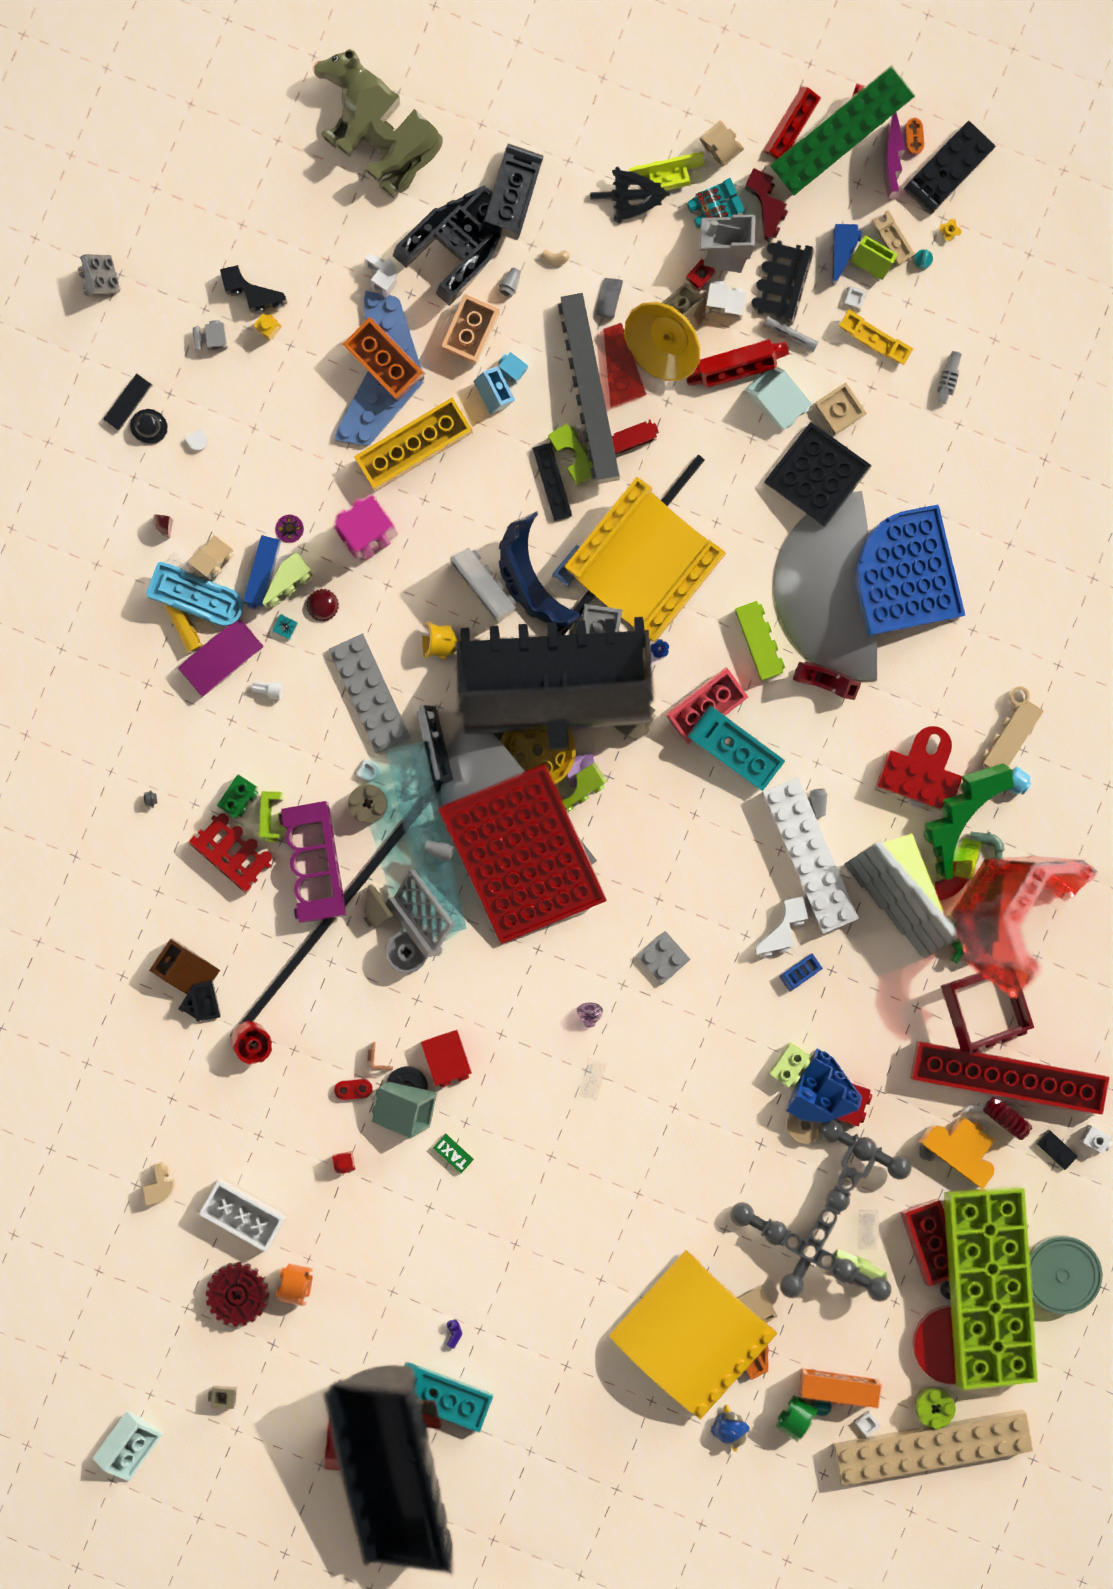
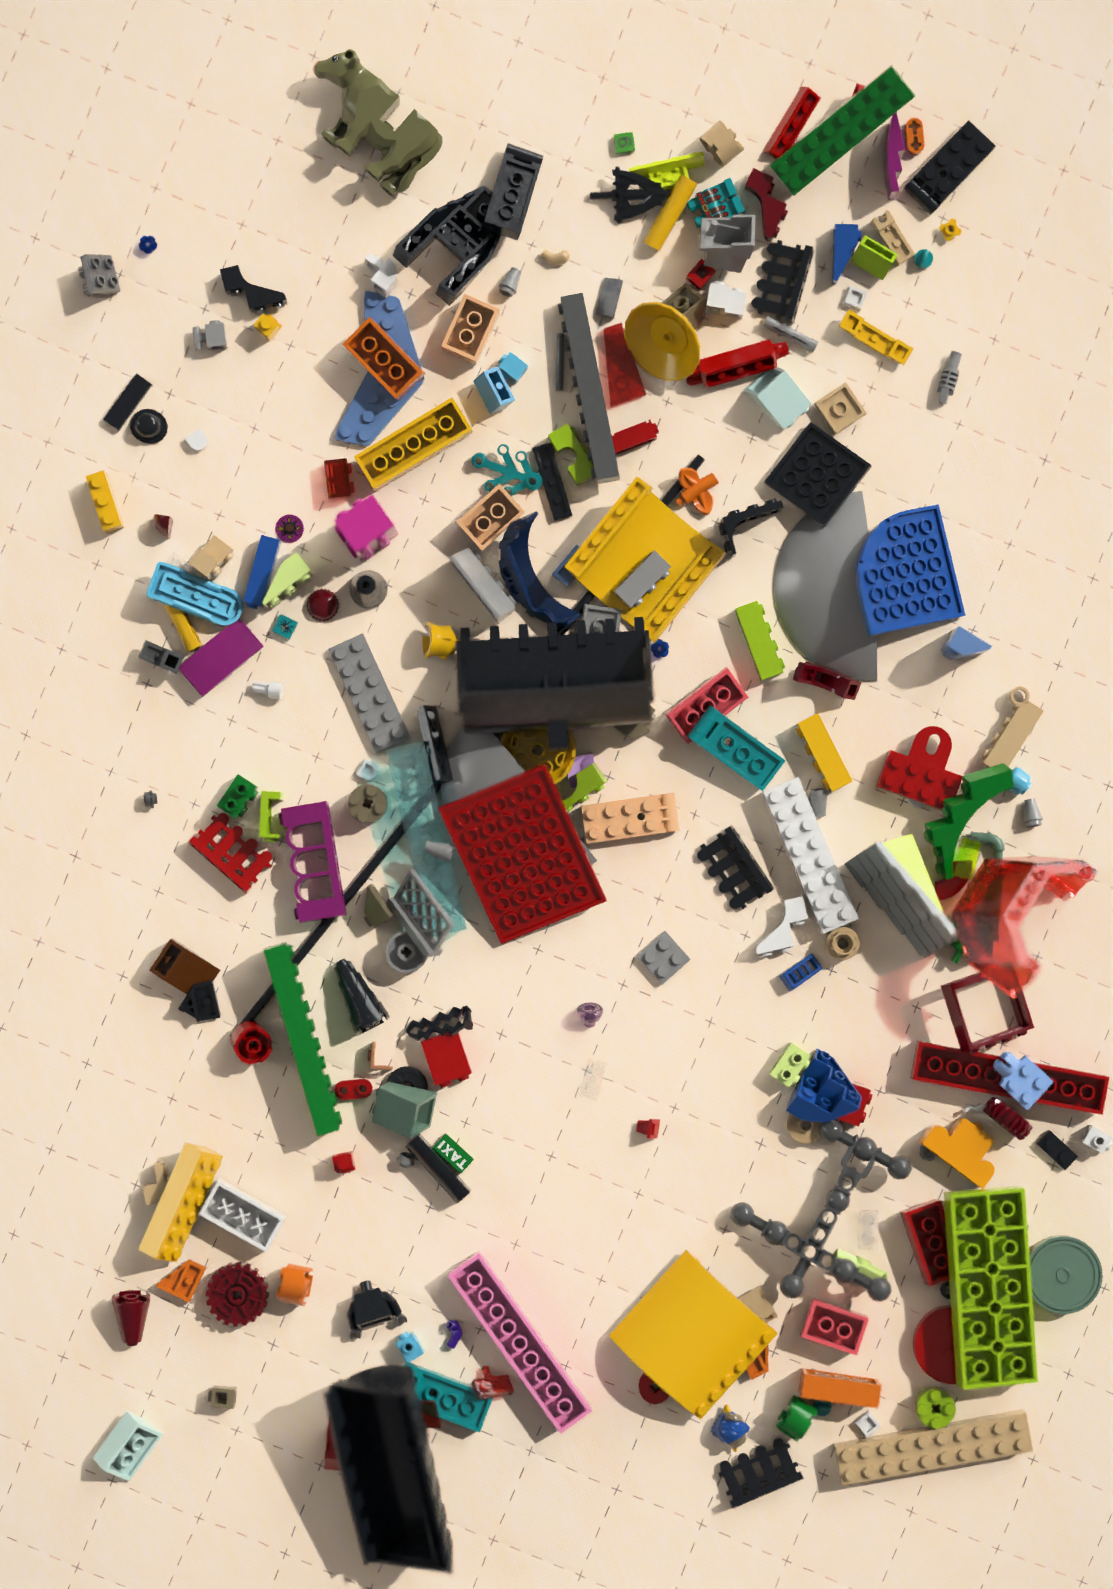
none -> yellow brick [85,470,124,533]
none -> dark red cone [111,1290,151,1346]
none -> clear blue plate [138,235,157,254]
none -> dark grey brick [138,640,184,674]
none -> yellow brick [138,1142,223,1262]
none -> orange wing [156,1259,207,1303]
none -> green brick [263,941,343,1137]
none -> clear red brick [324,458,355,501]
none -> black cone [334,958,390,1035]
none -> black torso [347,1280,408,1340]
none -> cone [349,570,388,608]
none -> light grey plate [396,1152,415,1168]
none -> medium azure brick [396,1331,425,1363]
none -> black piece [405,1005,473,1042]
none -> black brick [405,1134,471,1204]
none -> bright pink brick [448,1250,592,1434]
none -> light nougat brick [456,483,525,551]
none -> teal plant [471,444,542,497]
none -> clear red plate [471,1366,514,1400]
none -> dark grey bar [556,333,564,391]
none -> light nougat hinge [581,793,680,844]
none -> light grey brick [613,550,671,608]
none -> bright green tile [614,132,635,154]
none -> red brick [636,1119,660,1139]
none -> red piece [638,1372,670,1405]
none -> yellow brick [643,174,698,251]
none -> orange plant [675,468,719,515]
none -> black fence [697,825,774,910]
none -> black bracket [718,498,784,558]
none -> black fence [718,1438,804,1509]
none -> yellow brick [795,713,853,792]
none -> coral brick [800,1297,869,1355]
none -> tan piece [825,927,860,960]
none -> medium blue slope [940,626,992,660]
none -> light blue plate [993,1051,1053,1110]
none -> light grey cone [1024,798,1043,828]

